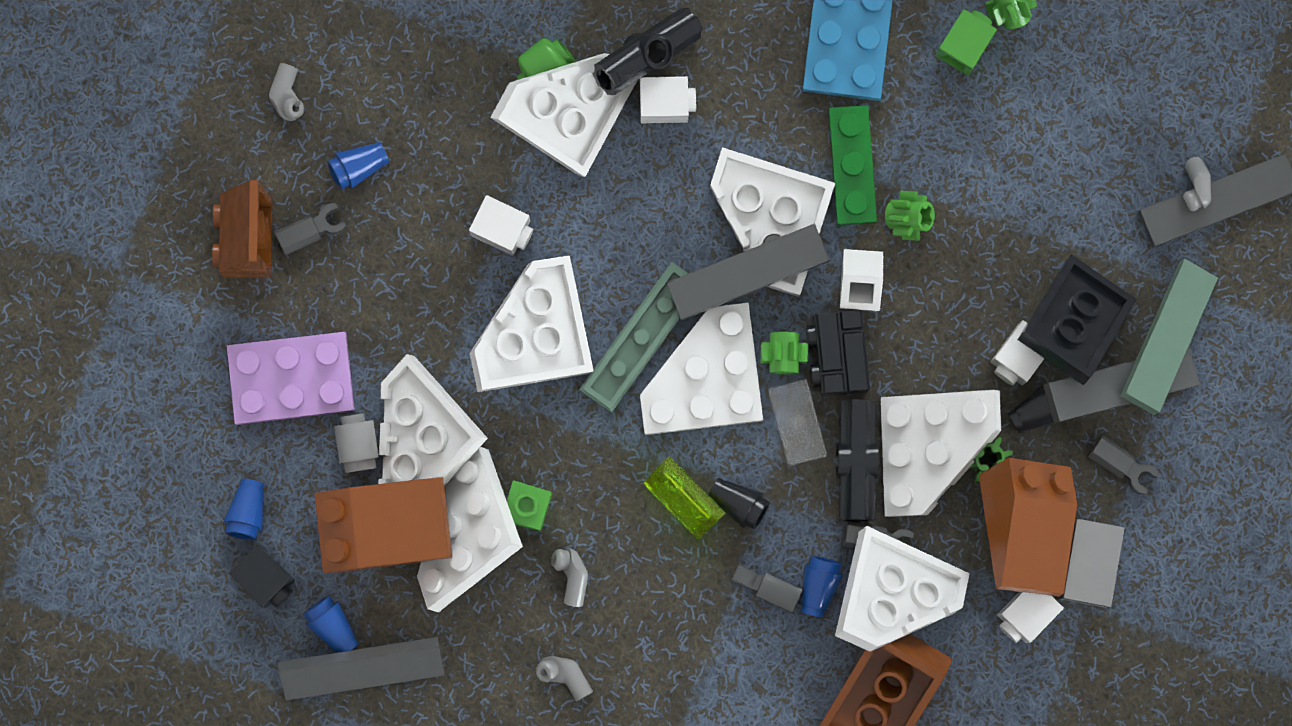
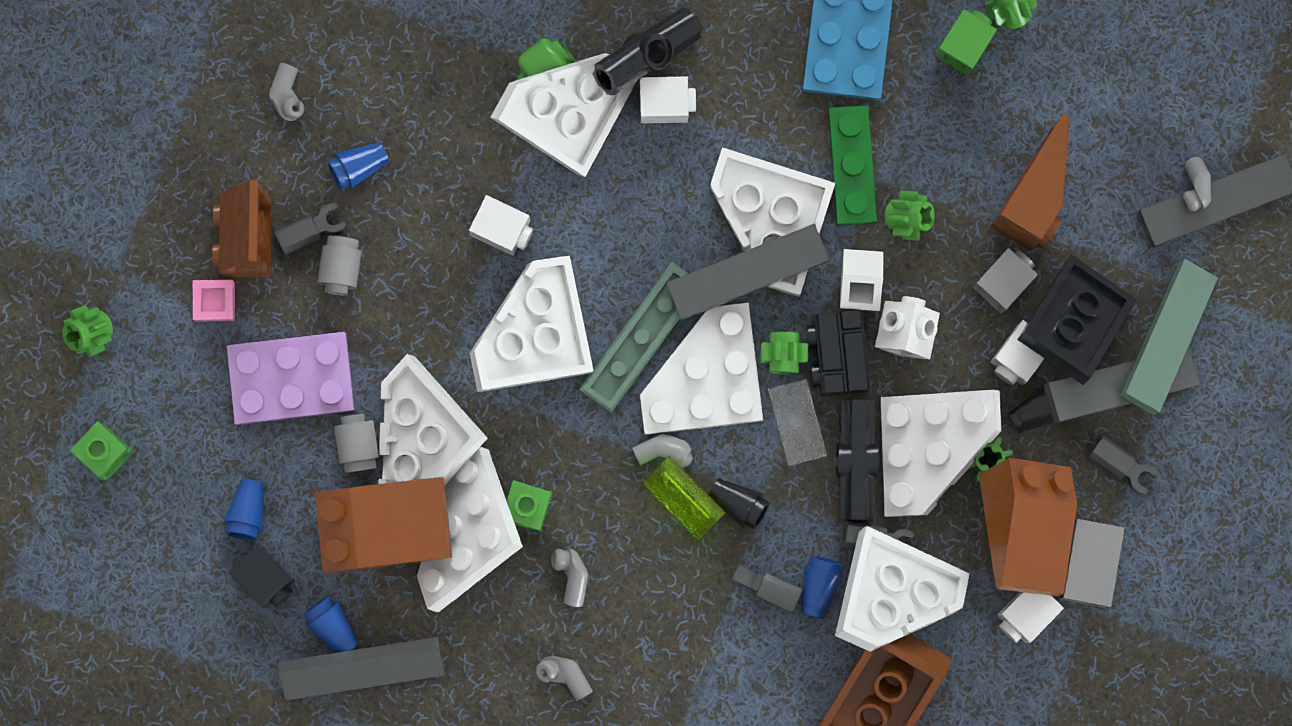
none -> bright green gear [62,305,113,357]
none -> bright green brick [70,421,135,481]
none -> bright pink plate [193,280,235,322]
none -> light grey brick [317,236,362,296]
none -> light grey arm [632,434,693,469]
none -> white brick [875,296,940,359]
none -> light grey brick [972,248,1038,314]
none -> dark orange slope [991,114,1070,251]

